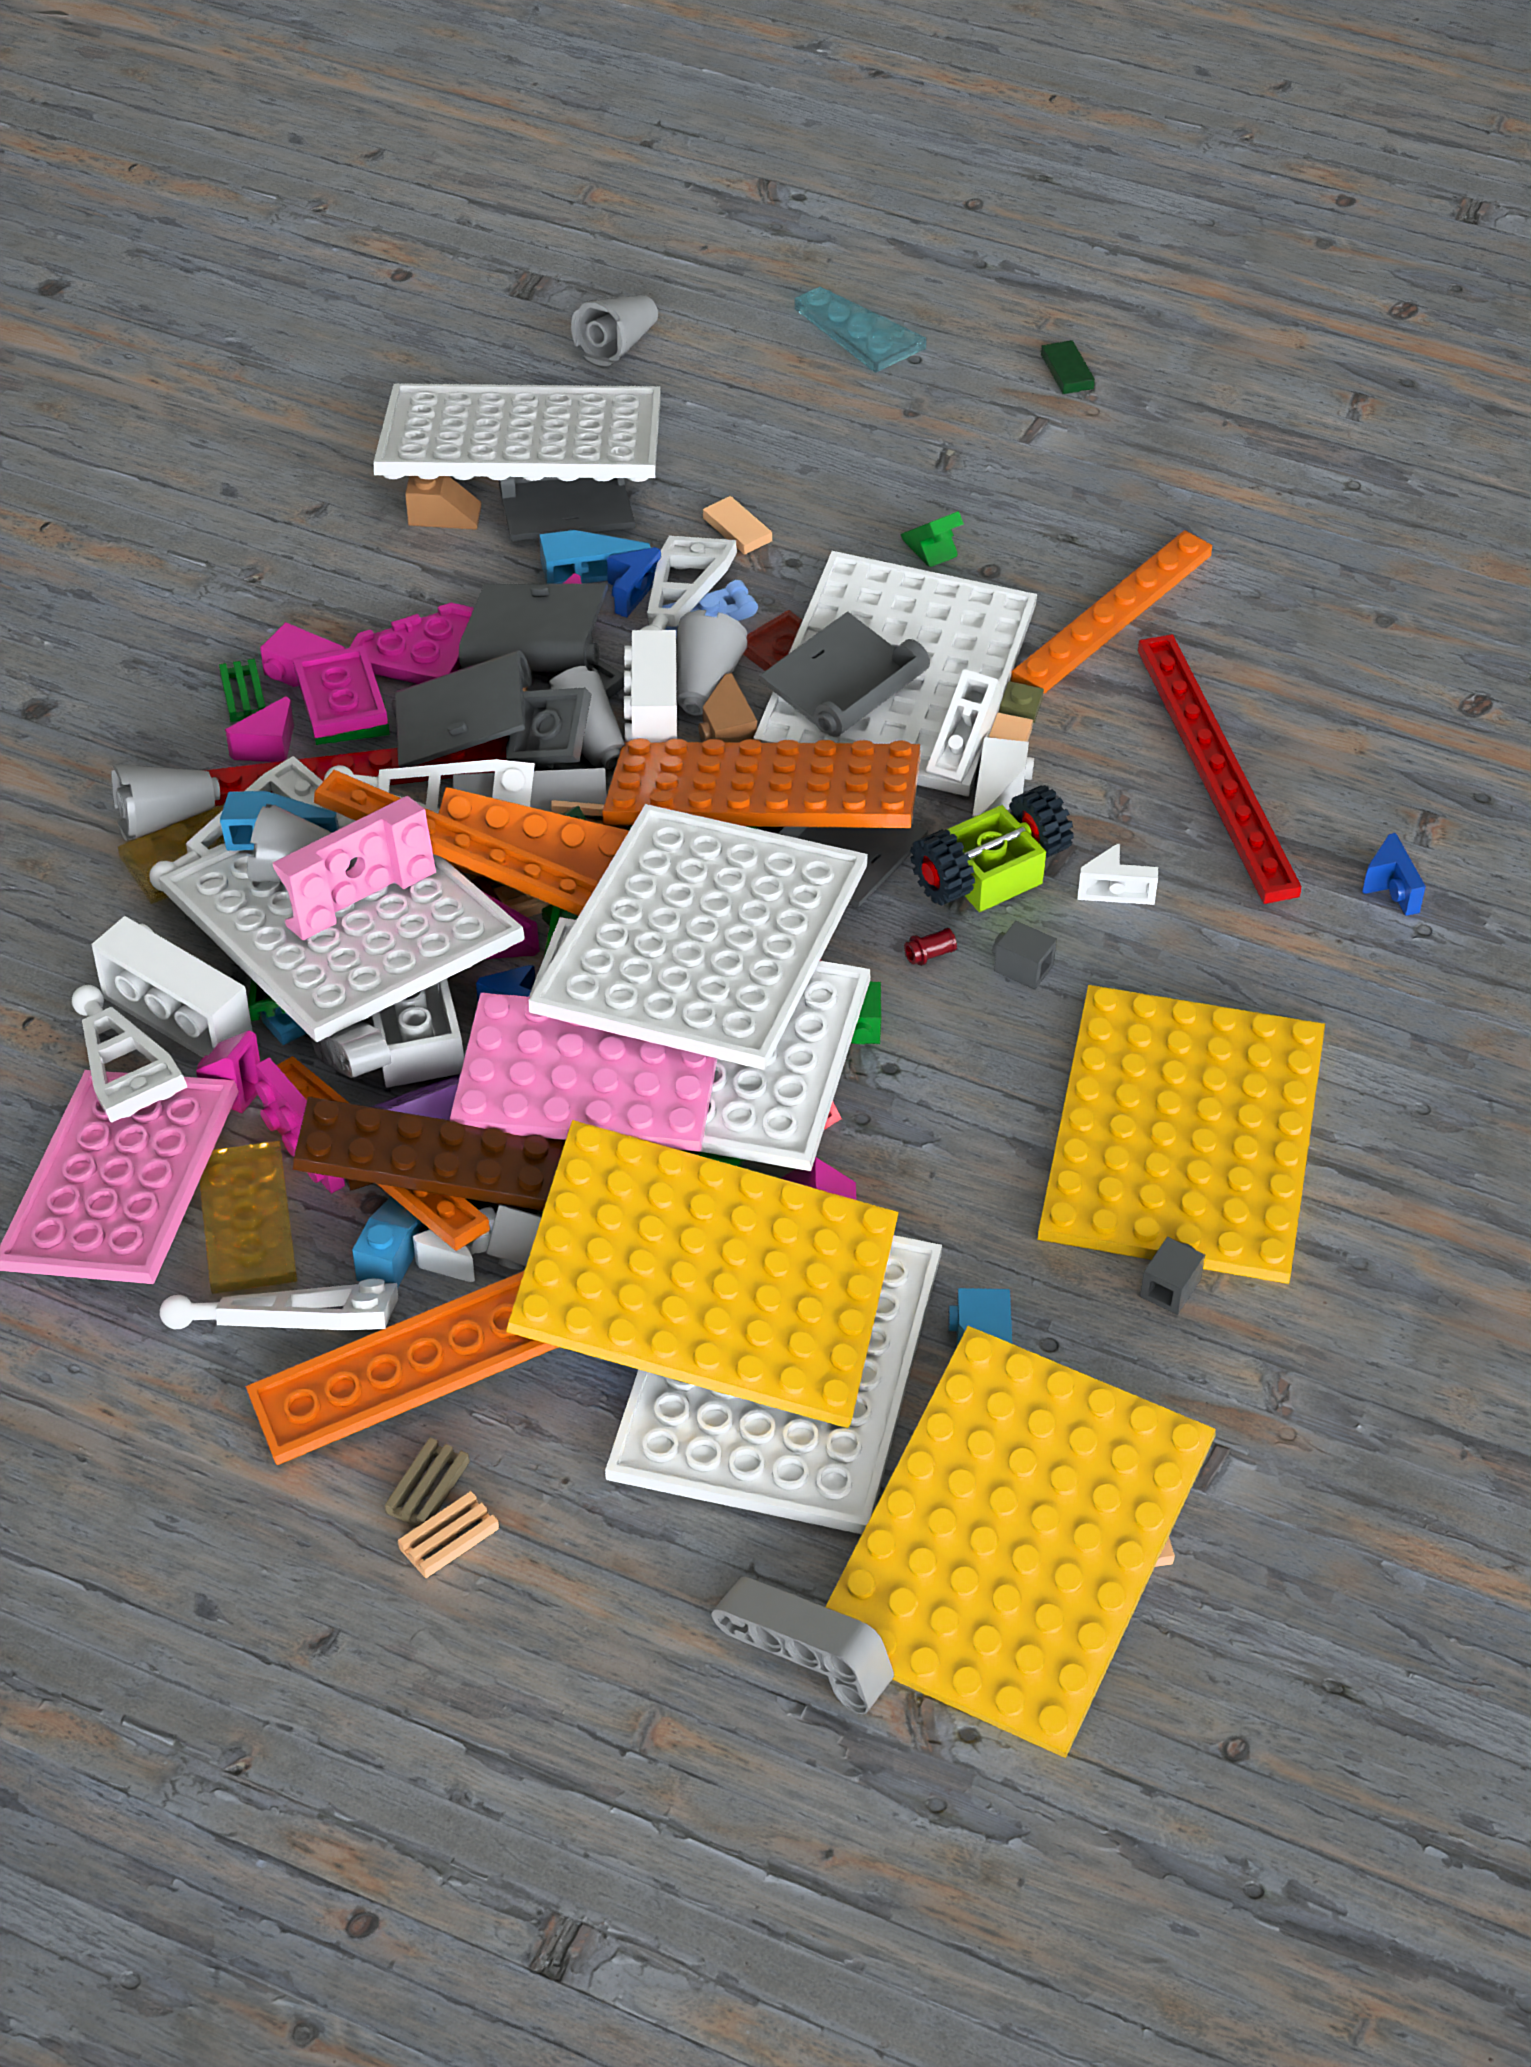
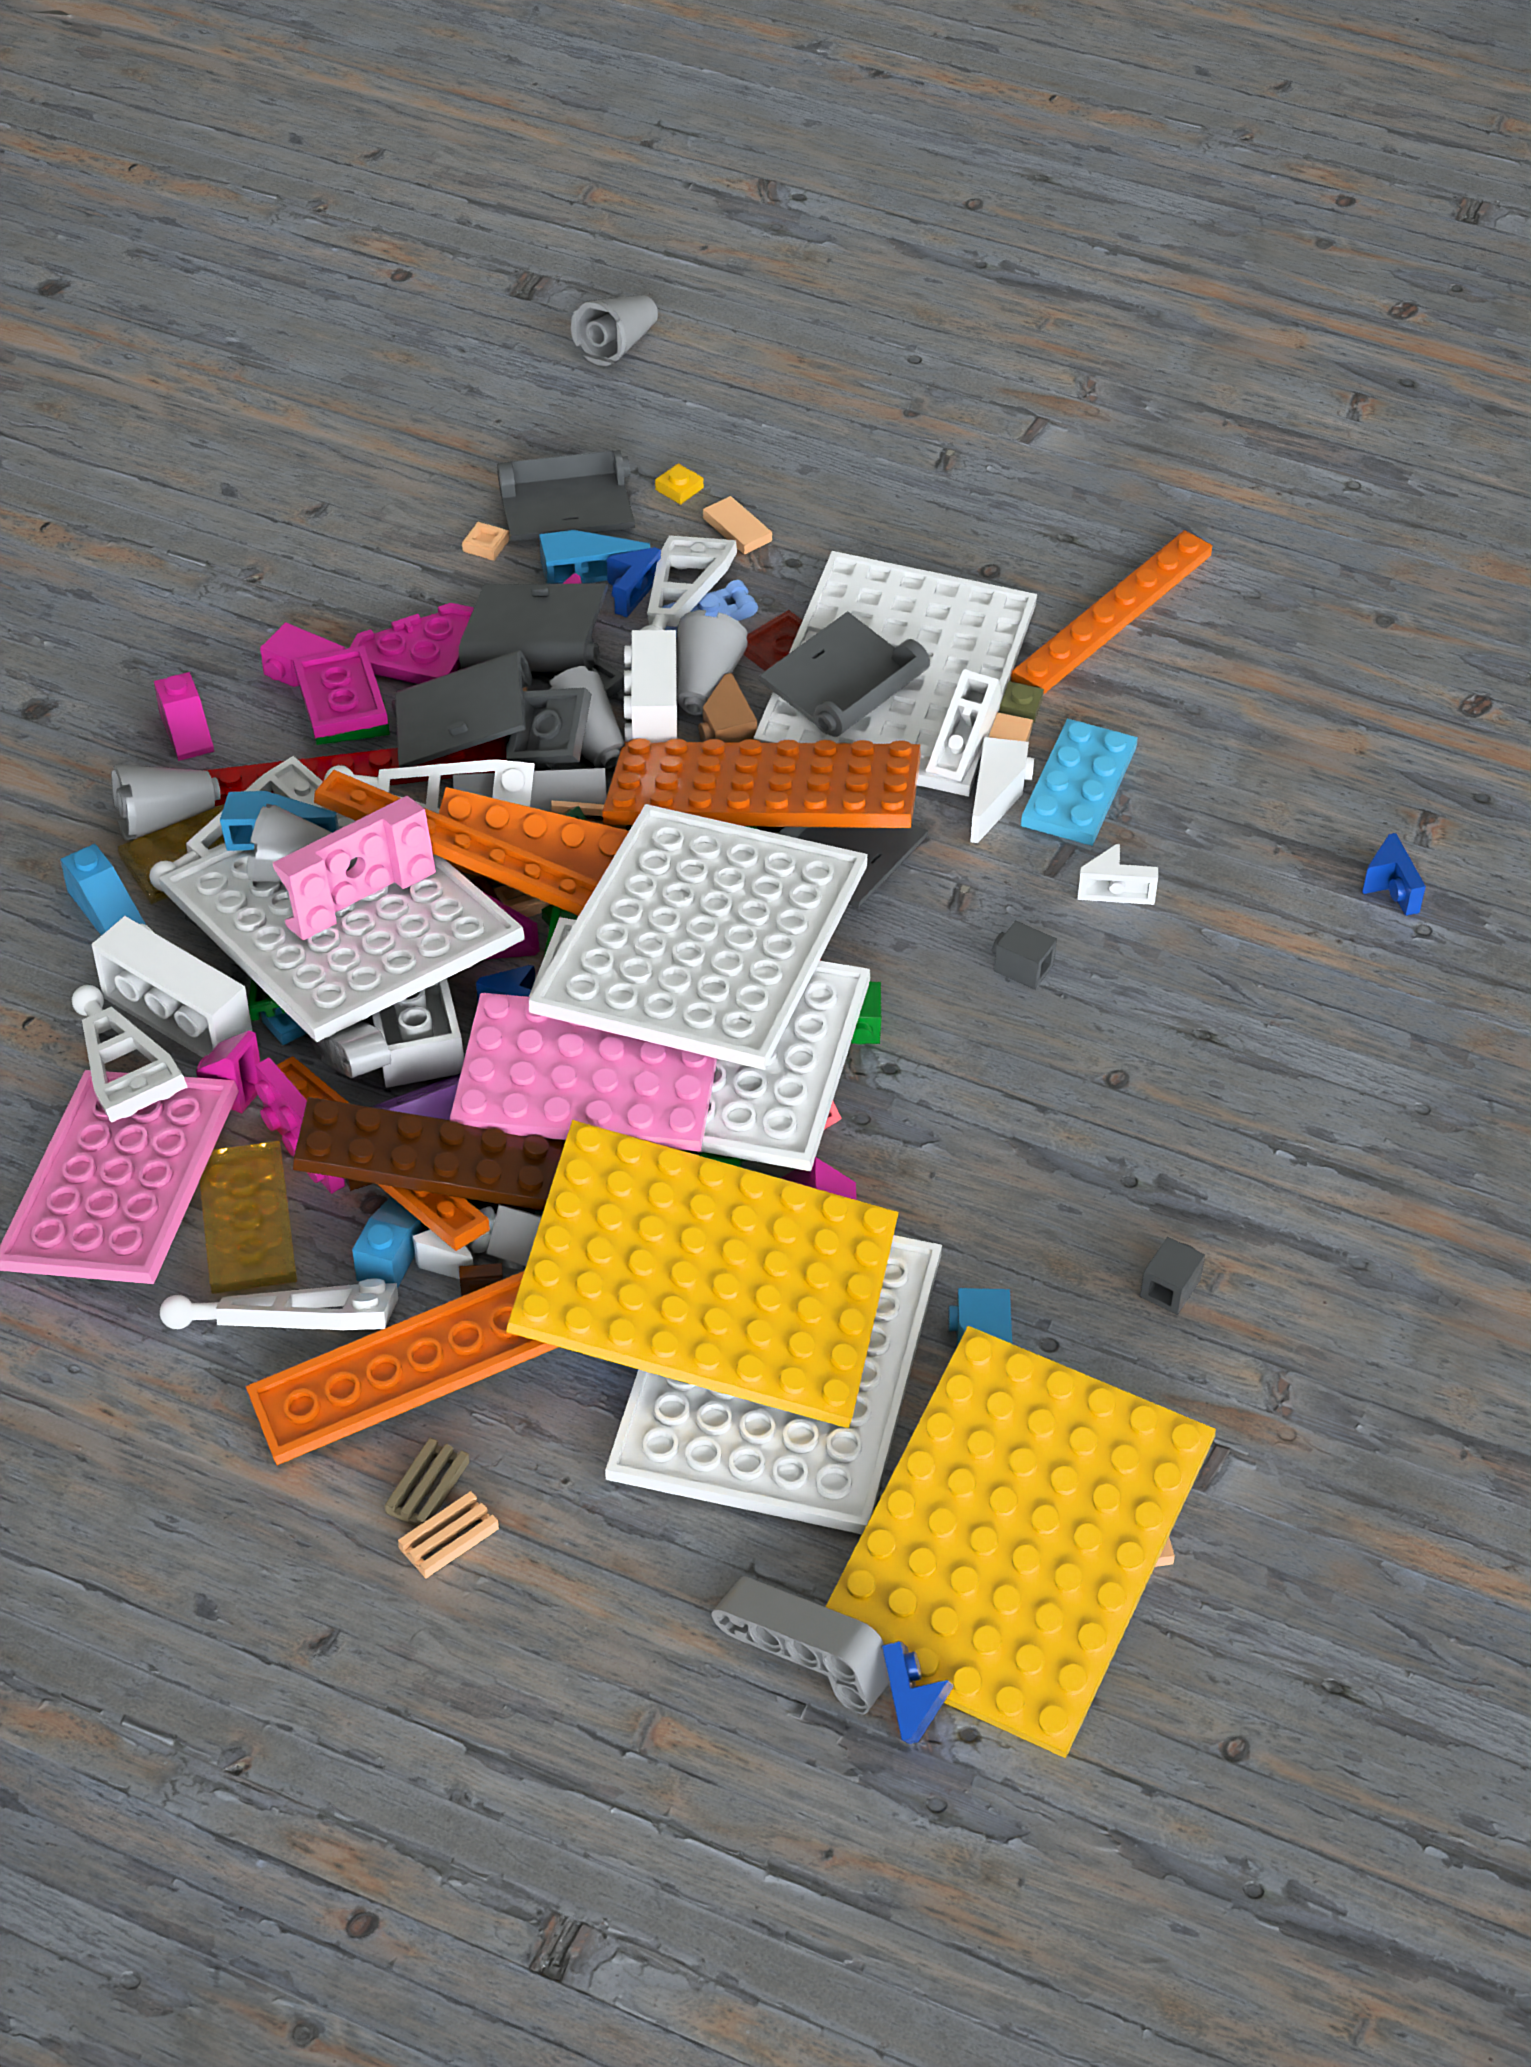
green tile [219,658,266,722] -> none
dark pink slope [225,696,294,762] -> none
white plate [374,383,660,482] -> none
medium nougat slope [405,476,482,530] -> none
clear light blue wing [794,287,927,373] -> none
green slope [901,511,964,567] -> none
dark red pin [904,928,957,966] -> none
brick [910,785,1074,913] -> none
yellow plate [1037,985,1325,1284] -> none
dark green tile [1041,340,1095,394] -> none
red plate [1137,634,1302,904] -> none
none -> dark azure slope [60,843,146,936]
none -> dark pink slope [154,672,214,761]
none -> reddish brown tile [459,1263,503,1297]
none -> light nougat tile [462,522,509,561]
none -> yellow plate [655,463,704,505]
none -> blue slope [882,1641,954,1744]
none -> medium azure plate [1021,718,1138,846]

